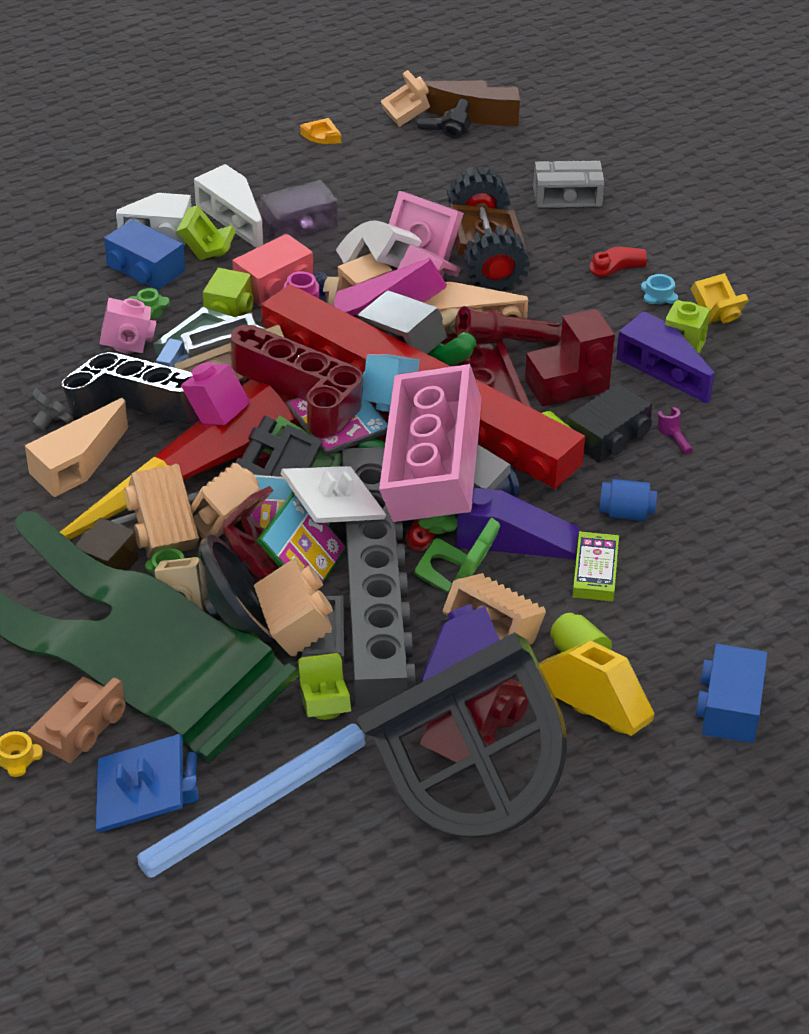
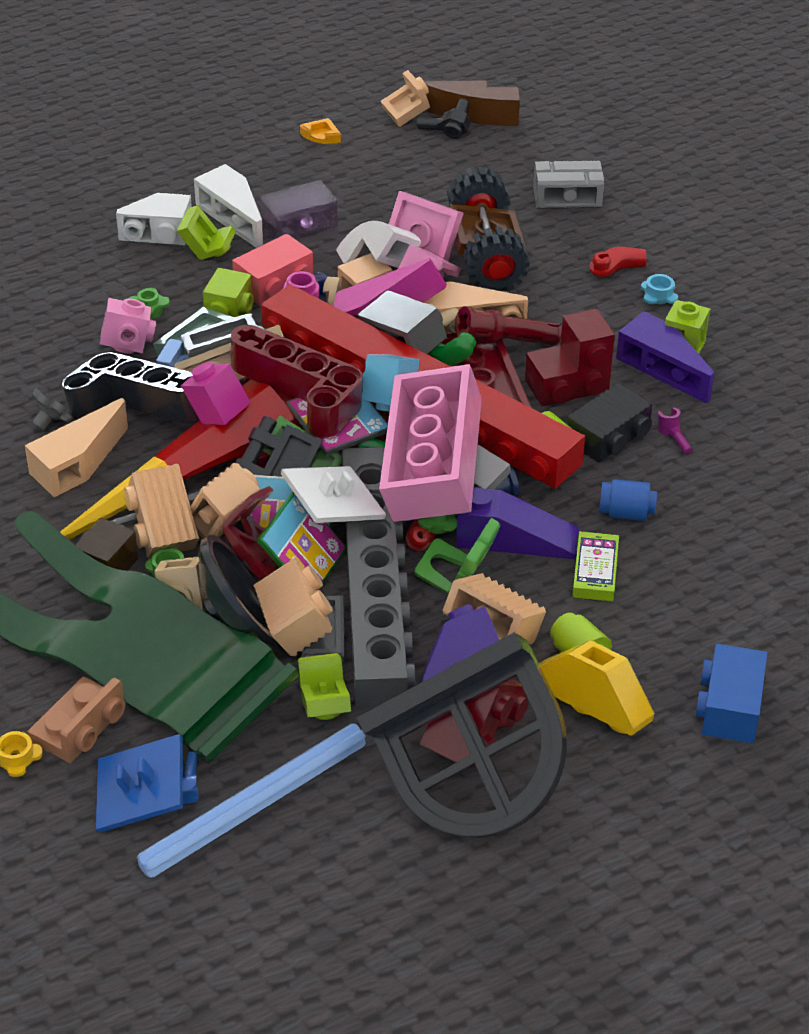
blue brick [104,219,185,290] -> none
yellow bracket [690,273,749,324] -> none

